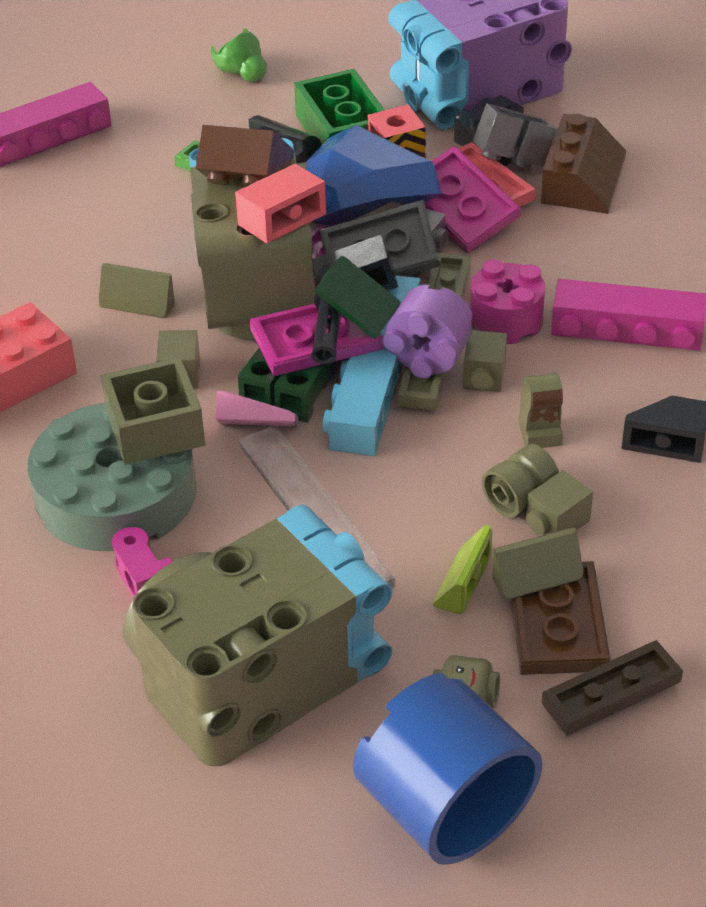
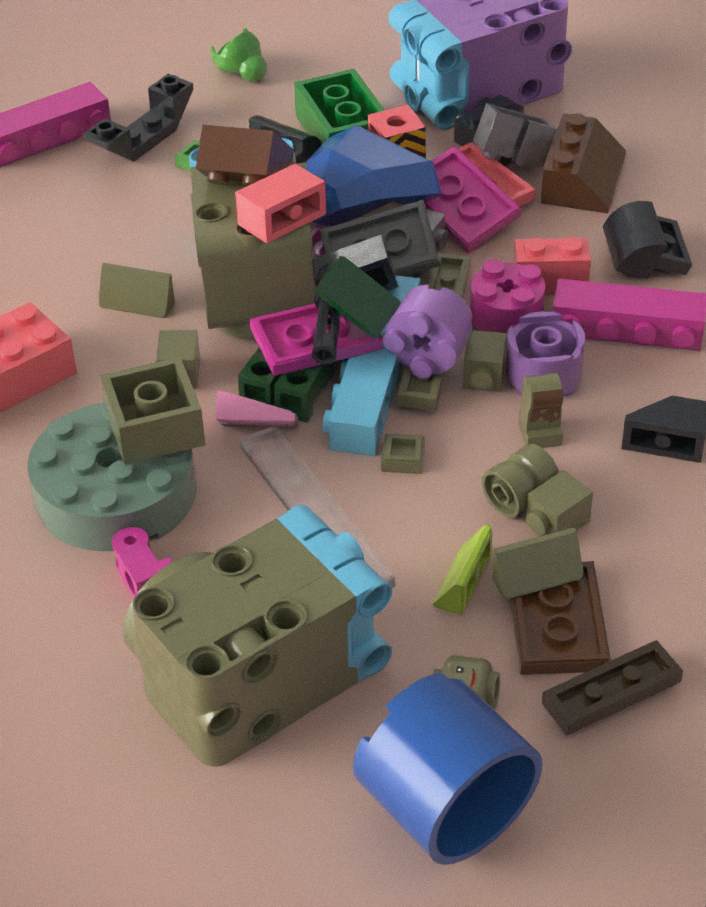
none -> black slope [83,73,194,162]
none -> olive tile [381,434,425,474]
none -> medium lavender brick [506,311,585,396]
none -> coral brick [514,237,591,295]
none -> black brick [602,201,692,279]

